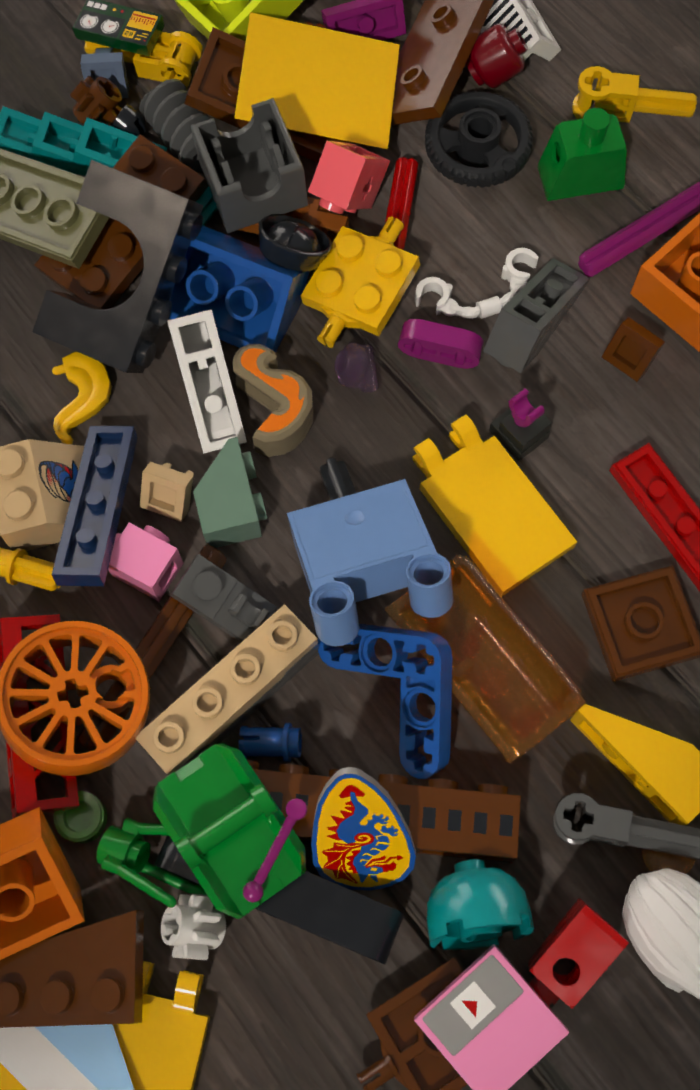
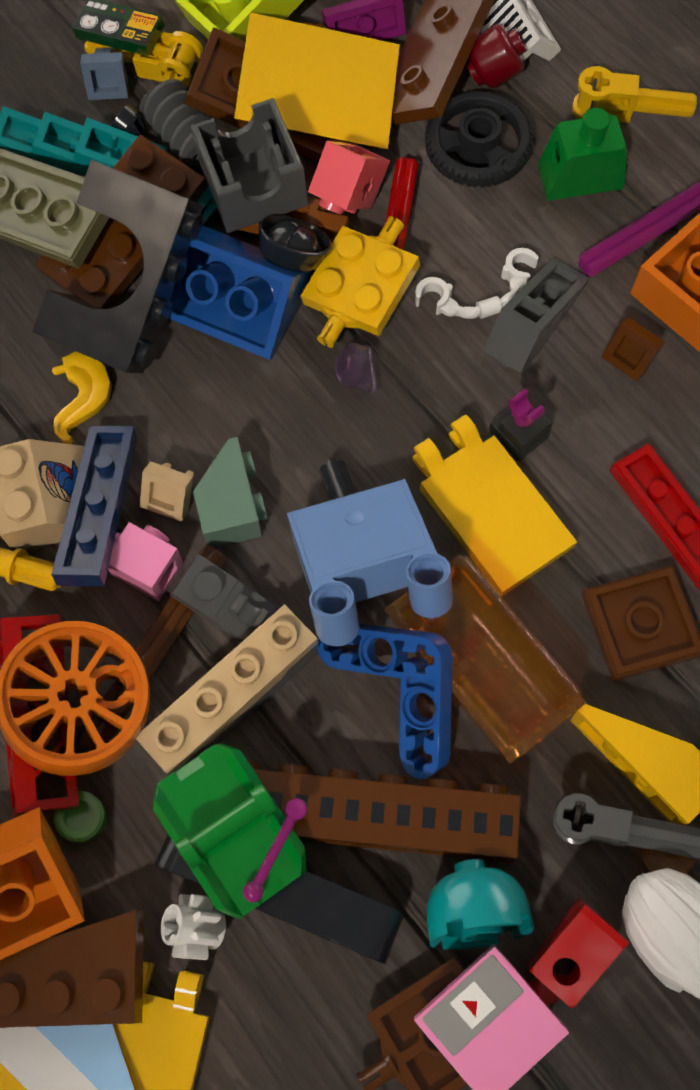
reddish brown gear [70,76,122,126] -> none
green plant [96,818,207,908] -> none
white slope [167,309,247,454] -> none
dark tan animal [233,344,313,457] -> none
blue pin [239,723,302,762] -> none
shield [311,767,416,890] -> none
magenta beam [398,319,484,369] -> none

